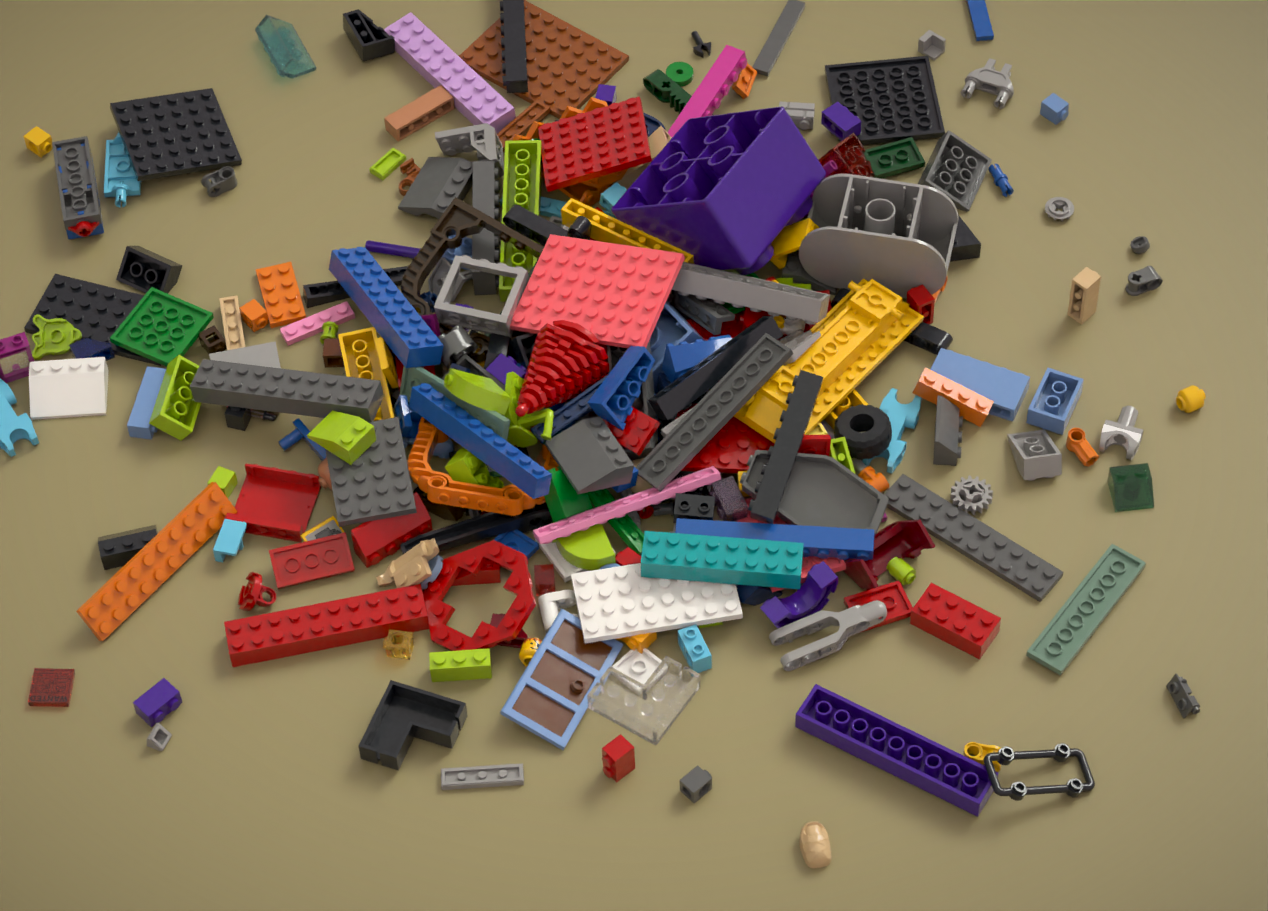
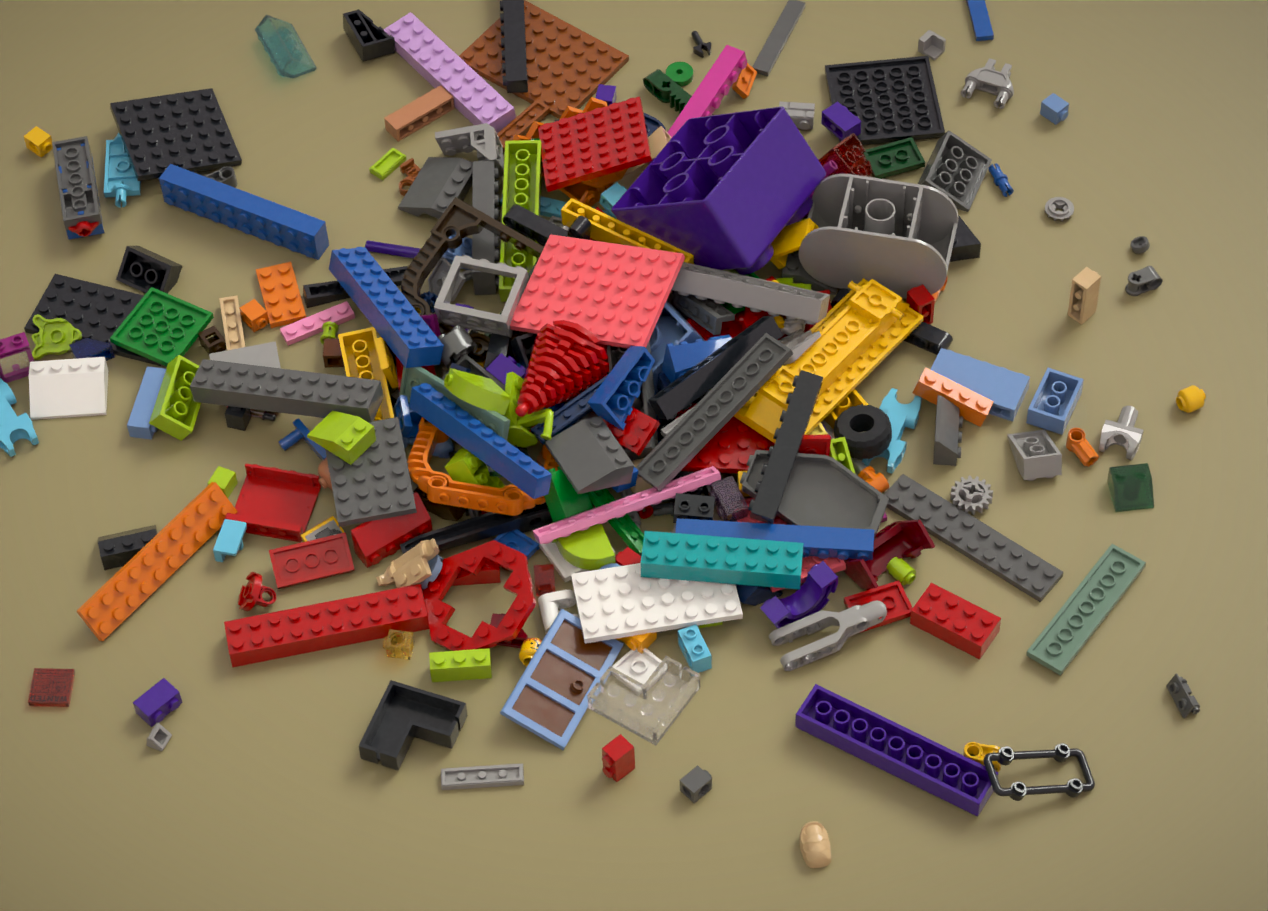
none -> blue brick [159,164,329,260]

